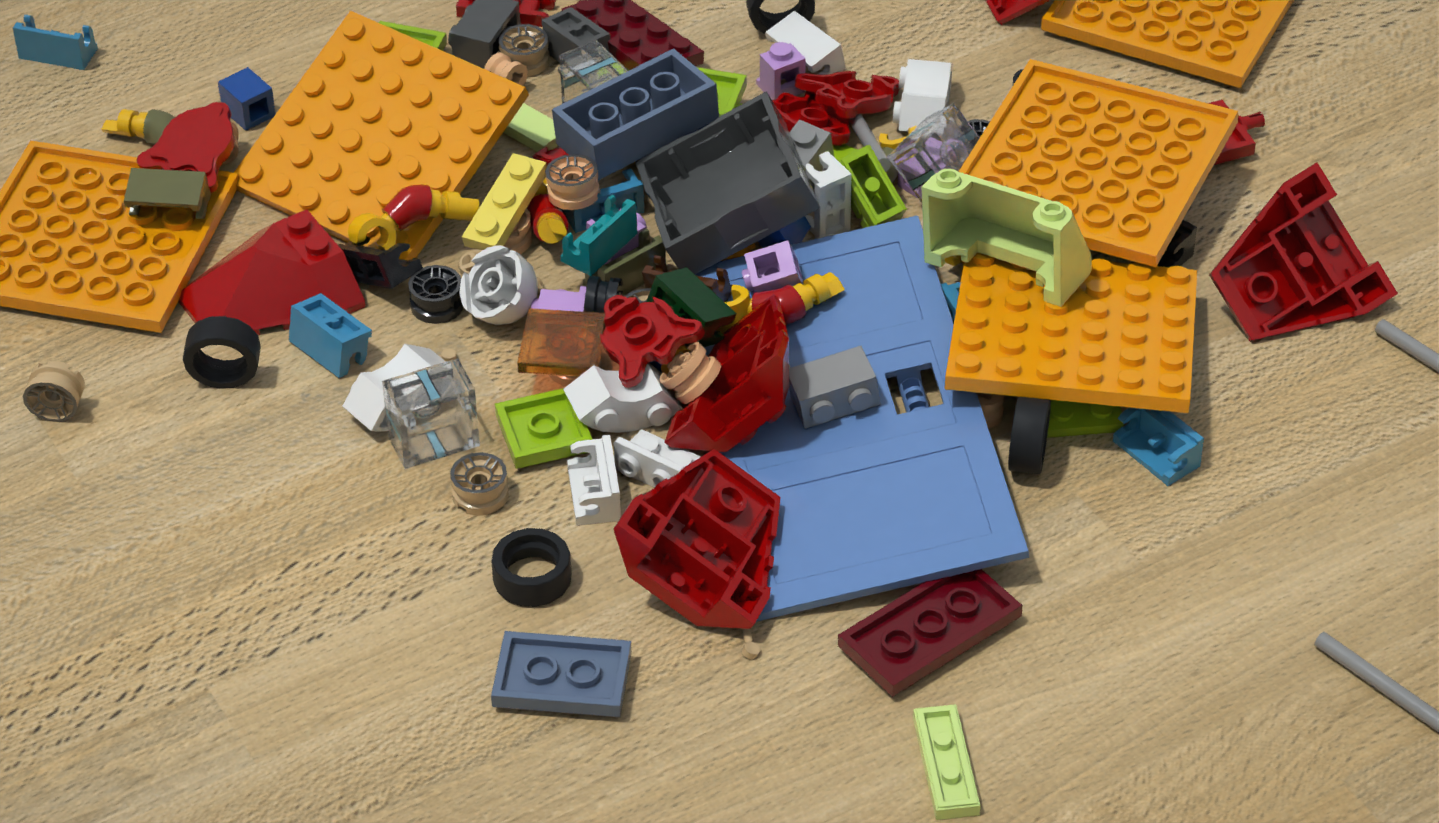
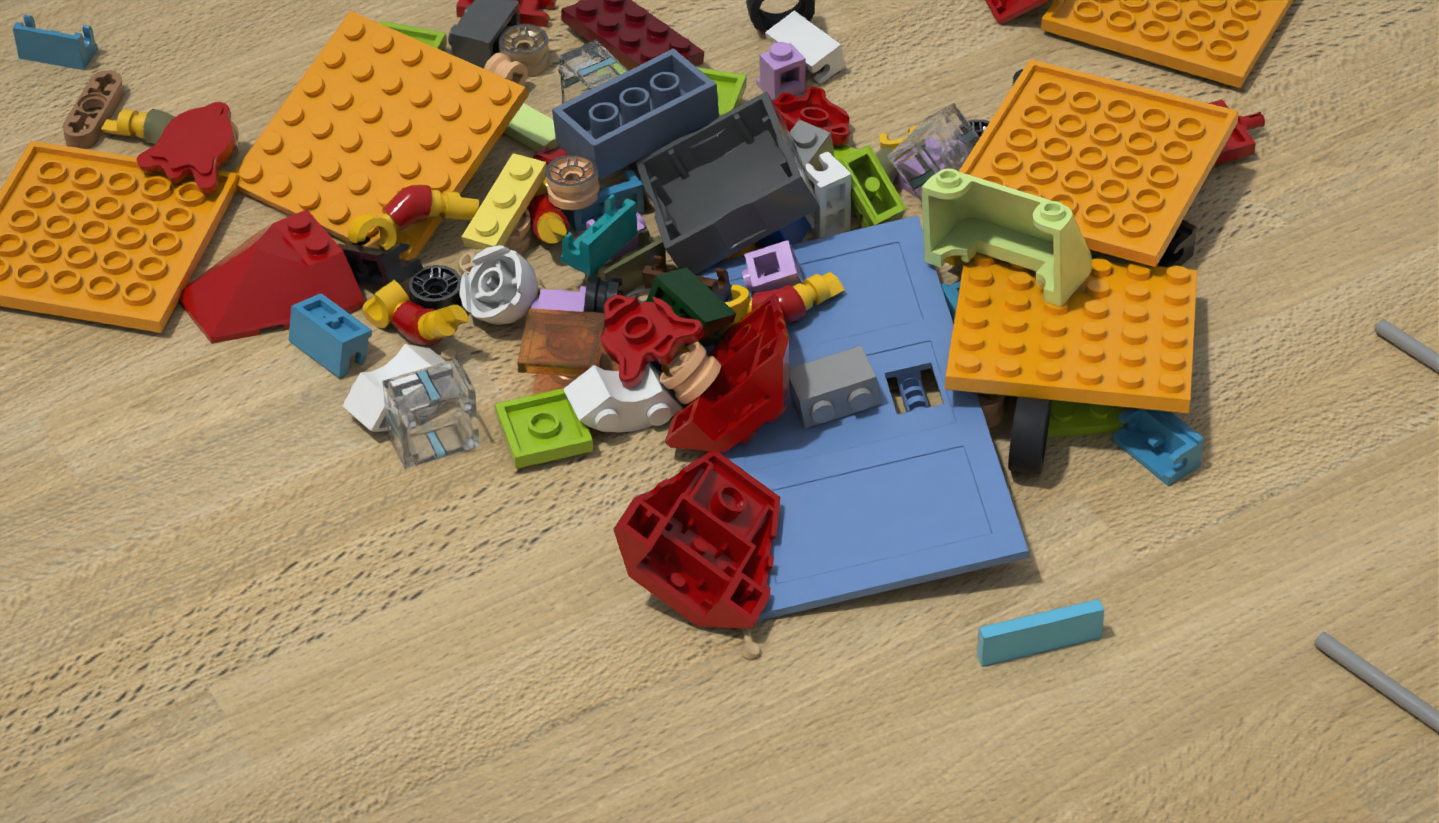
tan wheel [23,360,85,422] -> none
olive hinge [124,168,211,219] -> none
black tyre [183,316,261,389] -> none
blue brick [218,67,276,131] -> none
tan wheel [450,452,509,516] -> none
black tyre [491,528,572,607] -> none
sand blue plate [491,631,632,717] -> none
dark grey hinge [541,7,611,80] -> none
white hinge [567,435,621,526] -> none
white bracket [613,429,701,488] -> none
red tile [795,71,900,119] -> none
dark red plate [838,569,1023,697] -> none
light grey bar [849,114,891,172] -> none
white brick [893,59,953,134] -> none
yellowish green tile [913,704,980,820] -> none
red wedge [1209,162,1398,341] -> none
none -> medium nougat beam [63,70,124,149]
none -> yellow piece [362,280,468,346]
none -> medium azure tile [977,599,1104,667]

